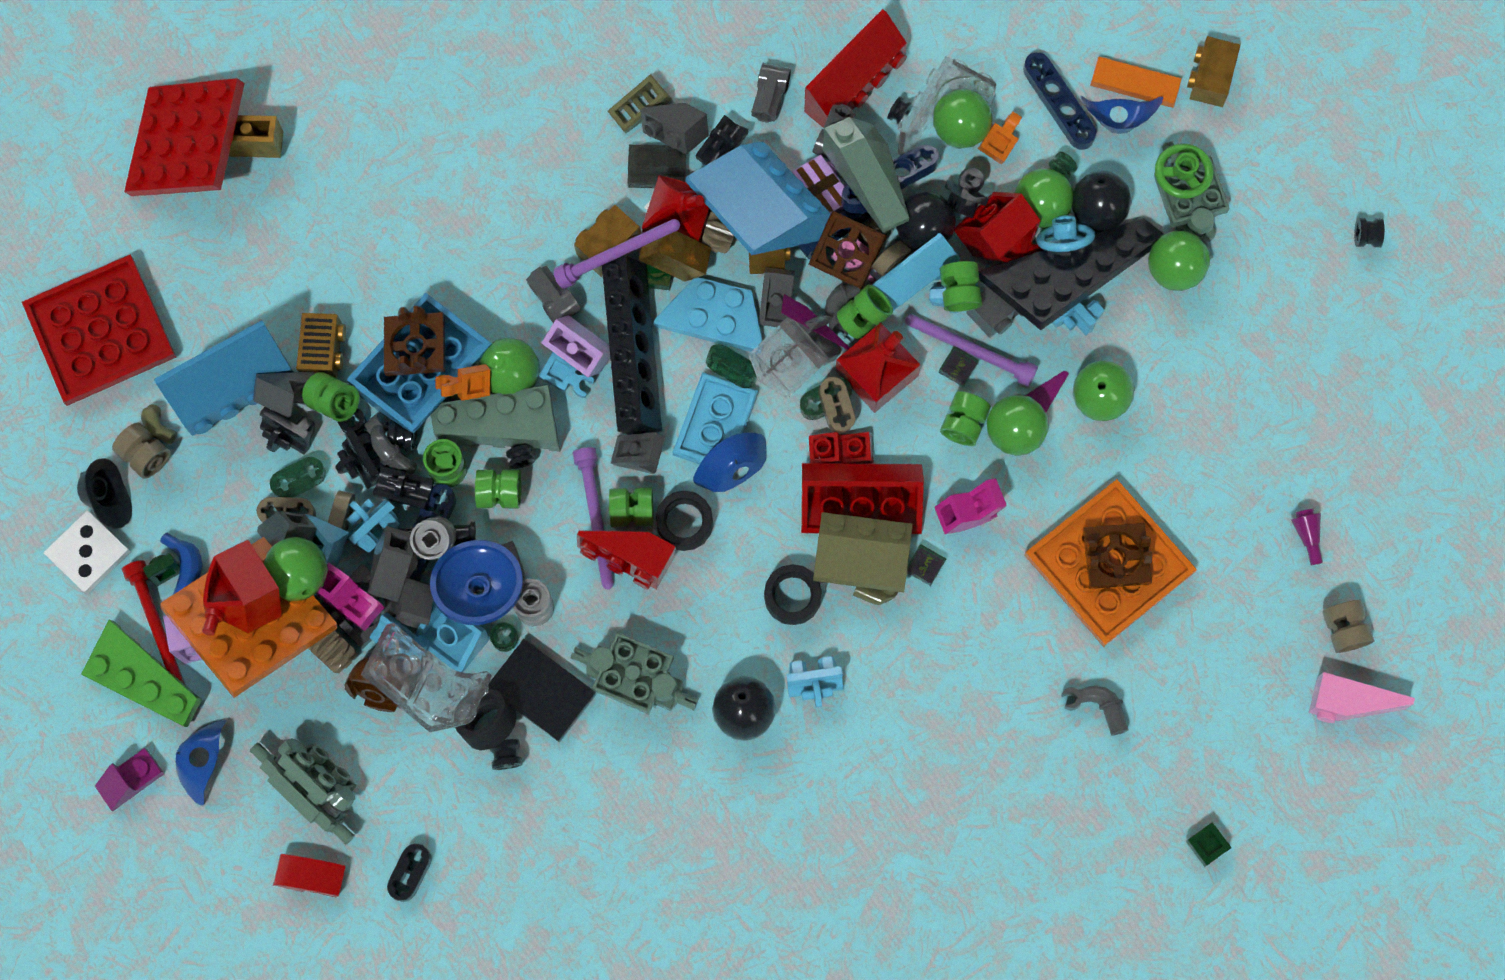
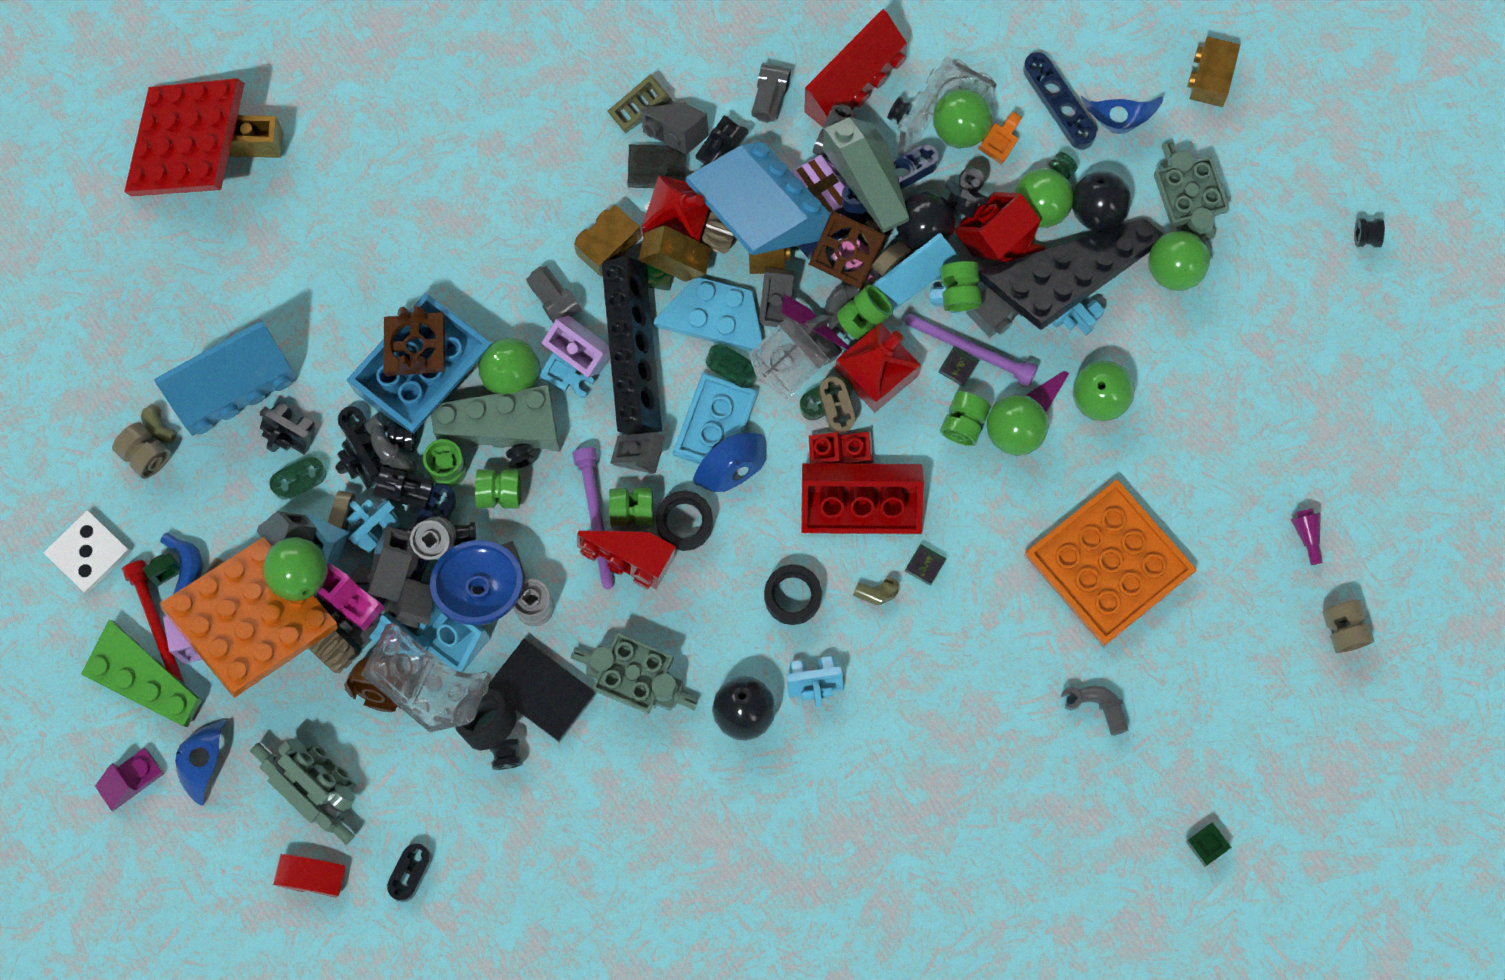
red plate [22,254,177,406] -> none
black piece [77,458,132,529] -> none
red piece [202,540,282,636] -> none
dark grey slope [253,372,315,417] -> none
dark tan beam [256,497,316,523] -> none
pearl gold brick [296,313,346,378] -> none
bright green wheel [302,372,359,422] -> none
orange plate [435,364,490,401] -> none
clear green bush [490,622,519,652] -> none
medium lavender piece [554,219,680,289] -> none
olive slope [813,512,912,593] -> none
dark pink brick [934,478,1007,534] -> none
medium azure piece [1036,215,1095,252] -> none
reddish brown piece [1083,523,1153,589] -> none
orange tile [1090,56,1182,108] -> none
bright green piece [1155,144,1214,199] -> none
bright pink slope [1309,672,1415,723] -> none

